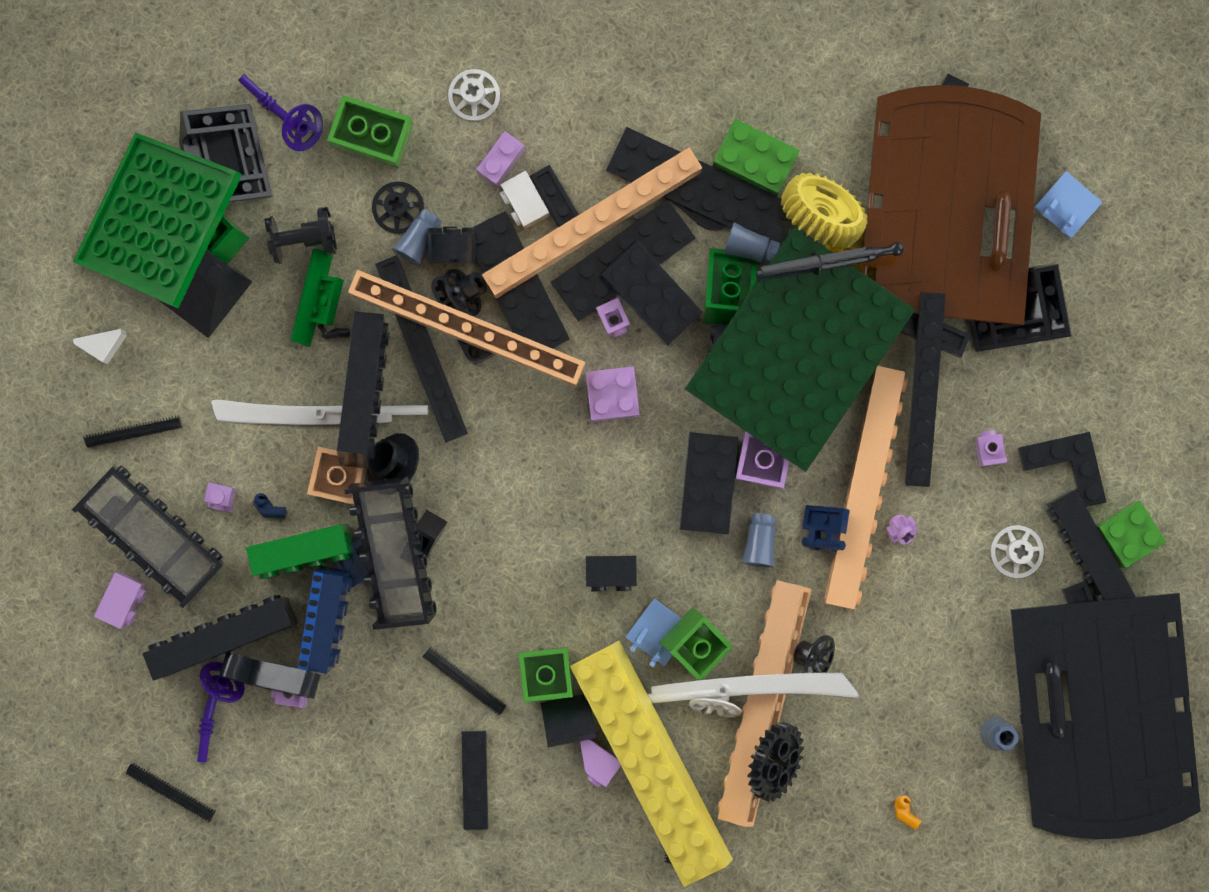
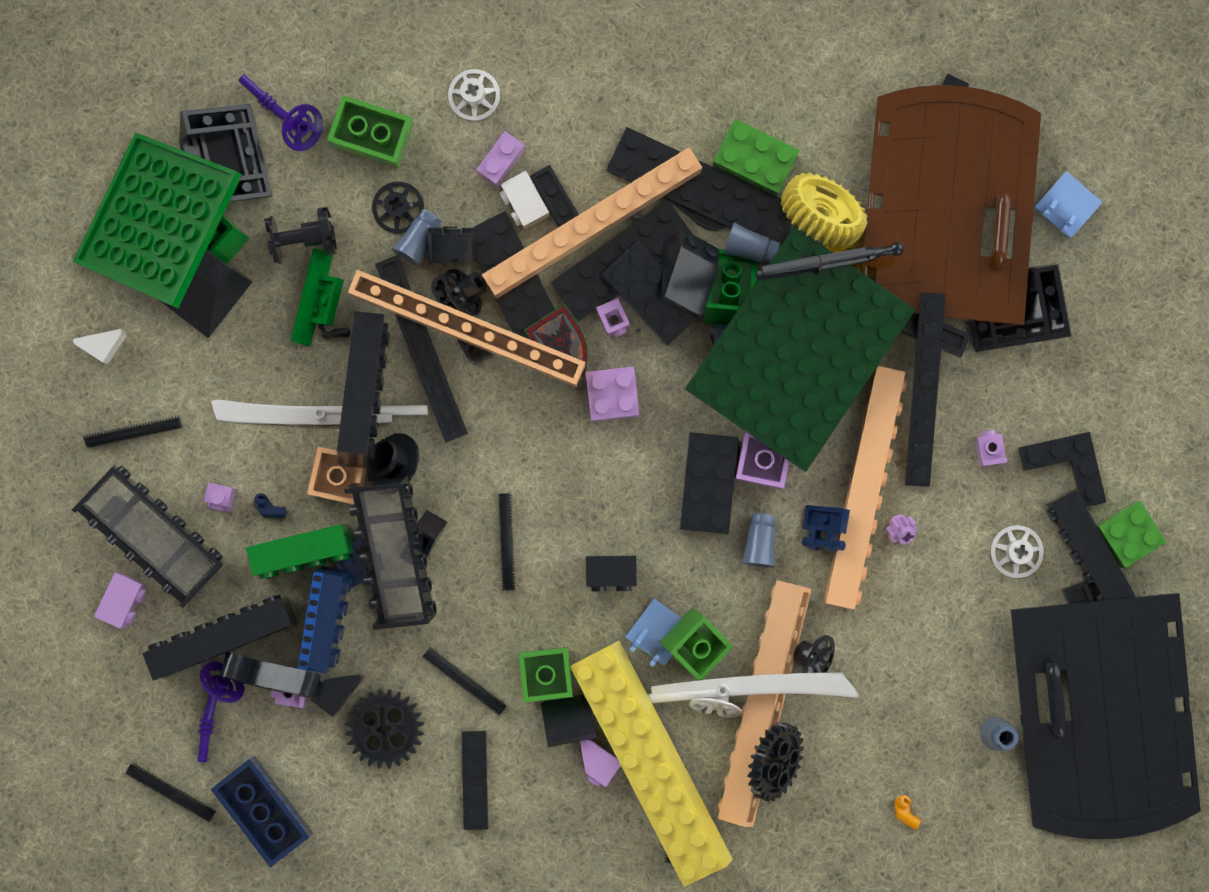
none -> dark blue brick [211,756,314,868]
none -> black slope [310,674,365,717]
none -> black gear [345,689,425,769]
none -> black axle [498,493,515,591]
none -> shield [524,304,588,378]
none -> black slope [662,228,719,319]

